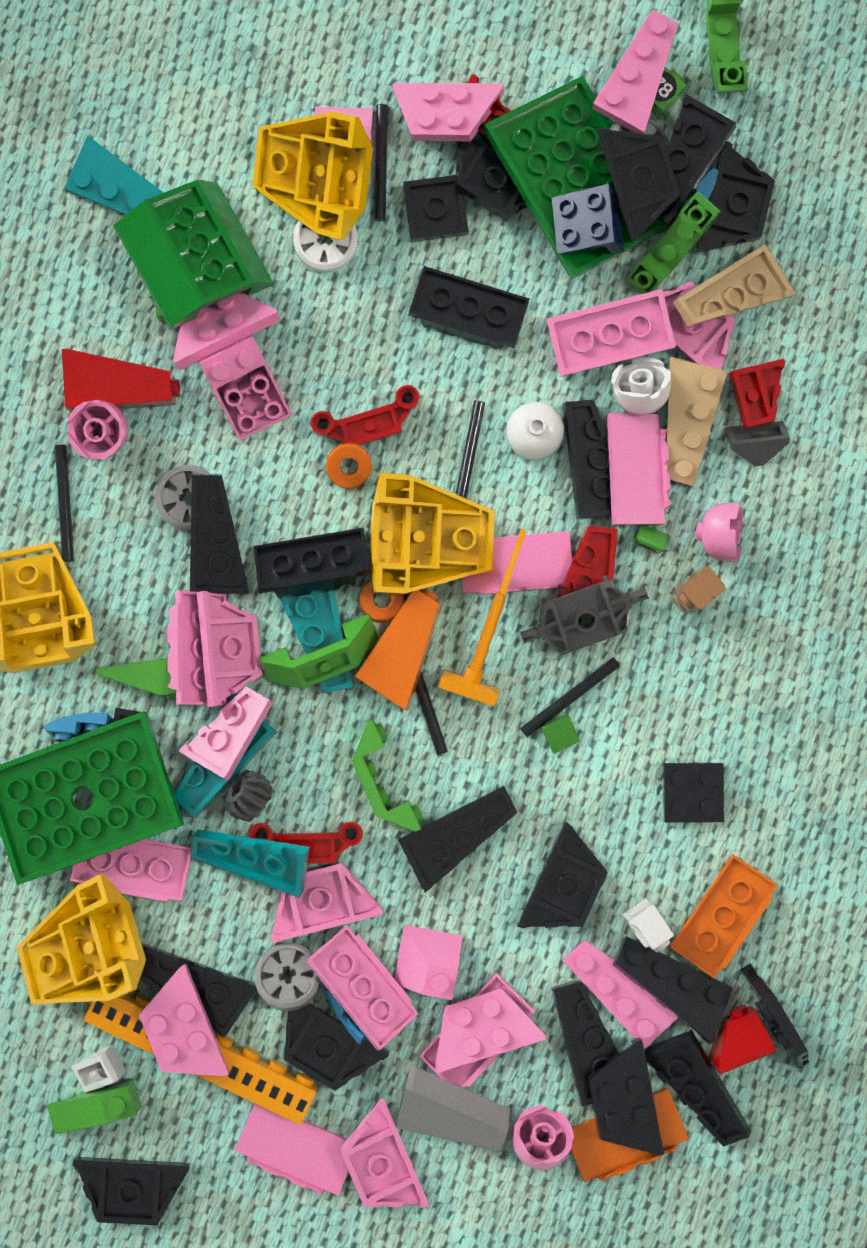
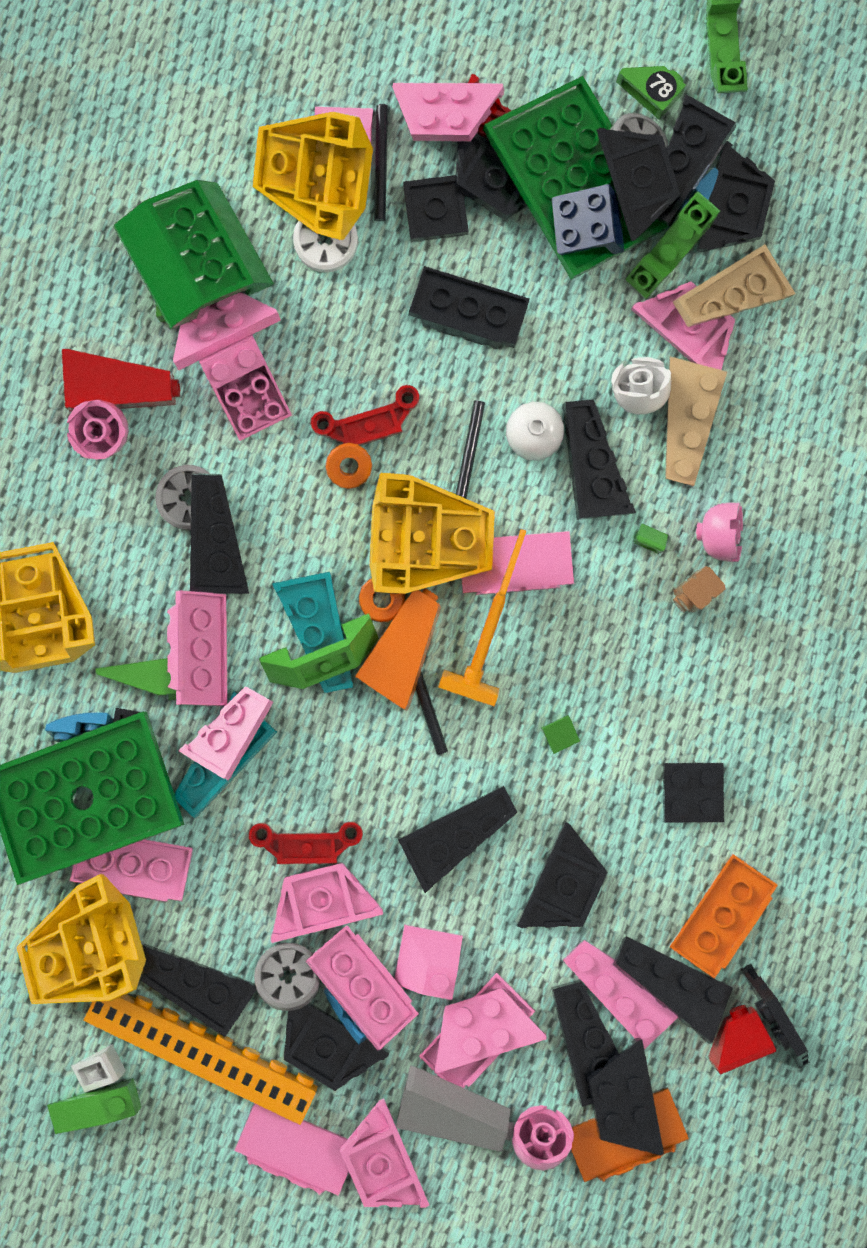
black bar [55,445,74,563] -> none
teal wing [64,135,164,215] -> none
black wing [73,1157,190,1226] -> none
bright pink wing [139,964,230,1076] -> none
teal wing [191,829,310,898] -> none
bright pink wing [197,591,263,707] -> none
dark grey gear [223,769,273,822] -> none
black piece [254,527,371,599] -> none
bright green slope [352,719,424,832] -> none
dark grey plate [520,576,649,655] -> none
black bar [520,657,620,738] -> none
bright pink plate [547,289,676,377] -> none
red wing [556,526,618,616] -> none
bright pink wing [592,9,678,134] -> none
bright pink piece [607,413,671,525] -> none
white window [622,898,674,952] -> none
black wing [644,1029,751,1147] -> none
dark grey slope [725,421,790,467] -> none
red wing [729,359,785,430] -> none

